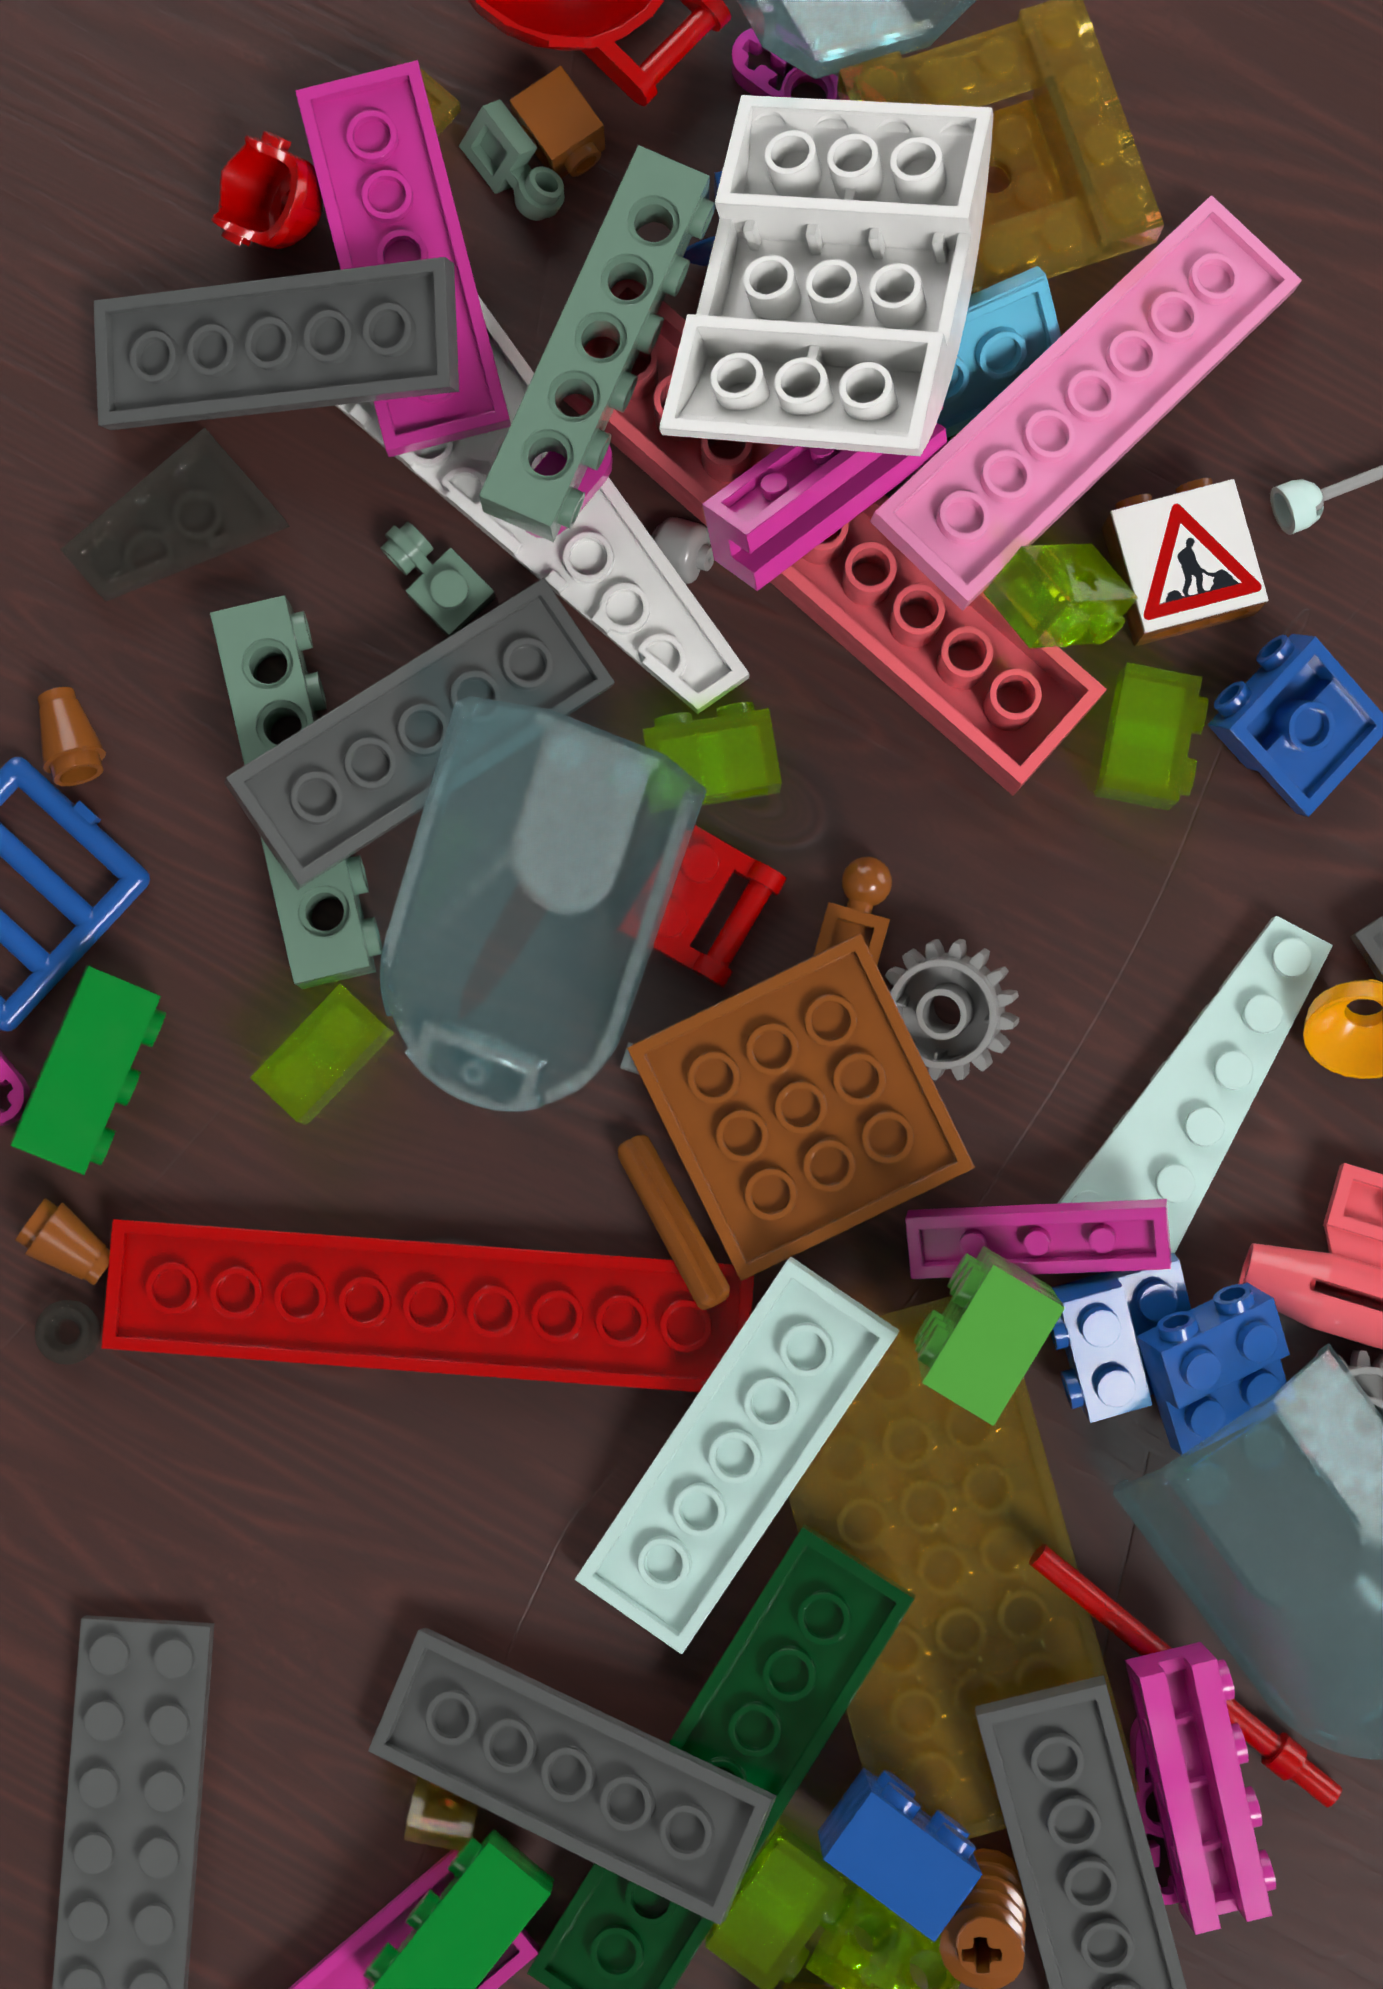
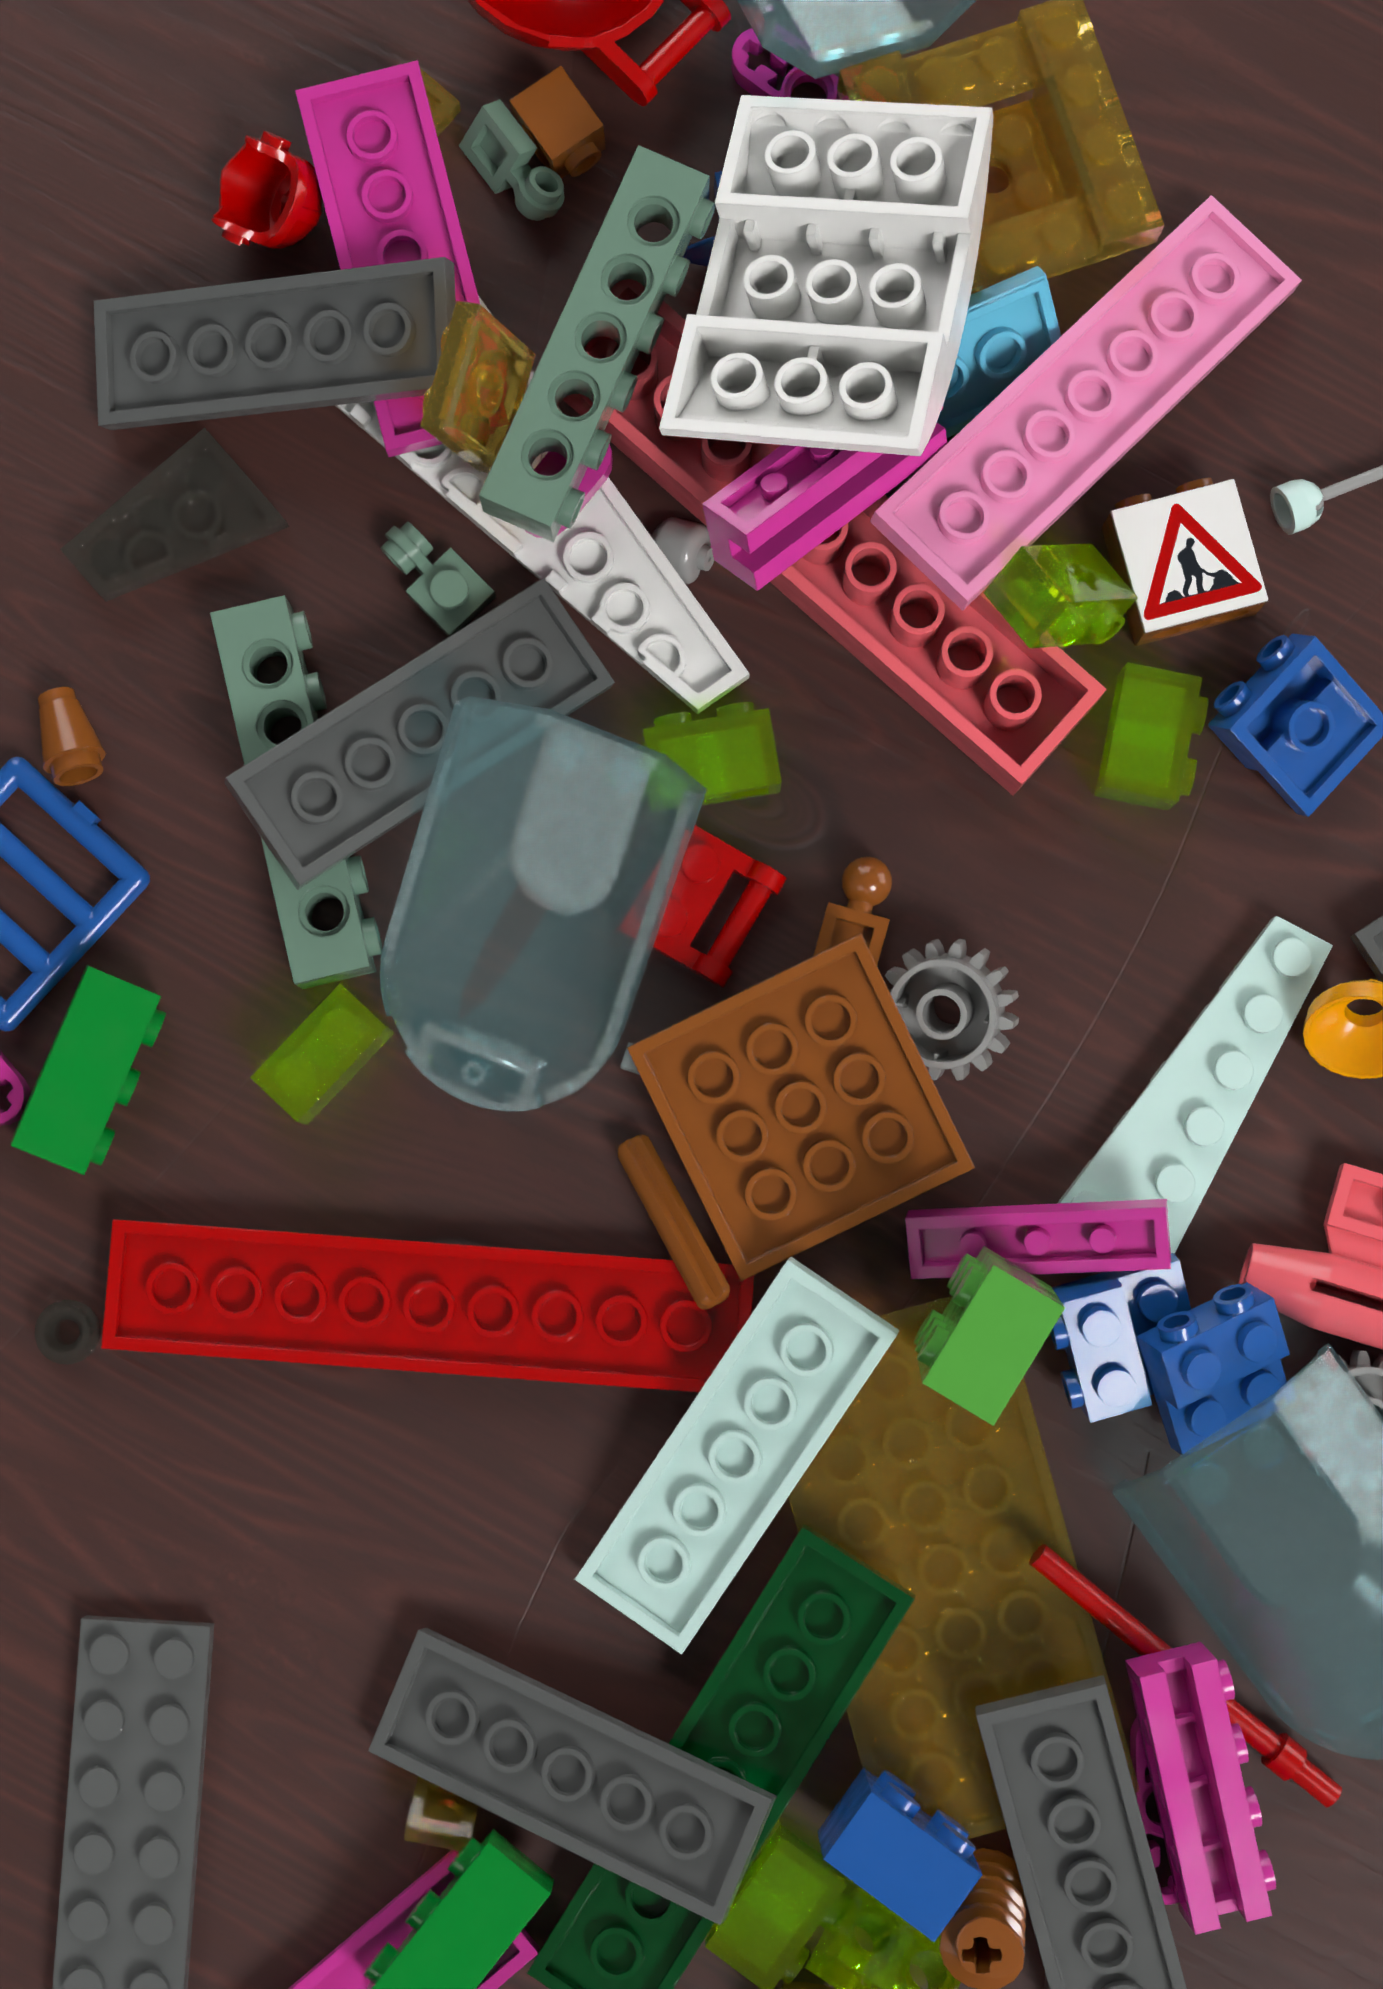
dark orange cone [15,1198,110,1286] -> none
none -> clear yellow plate [420,301,536,473]

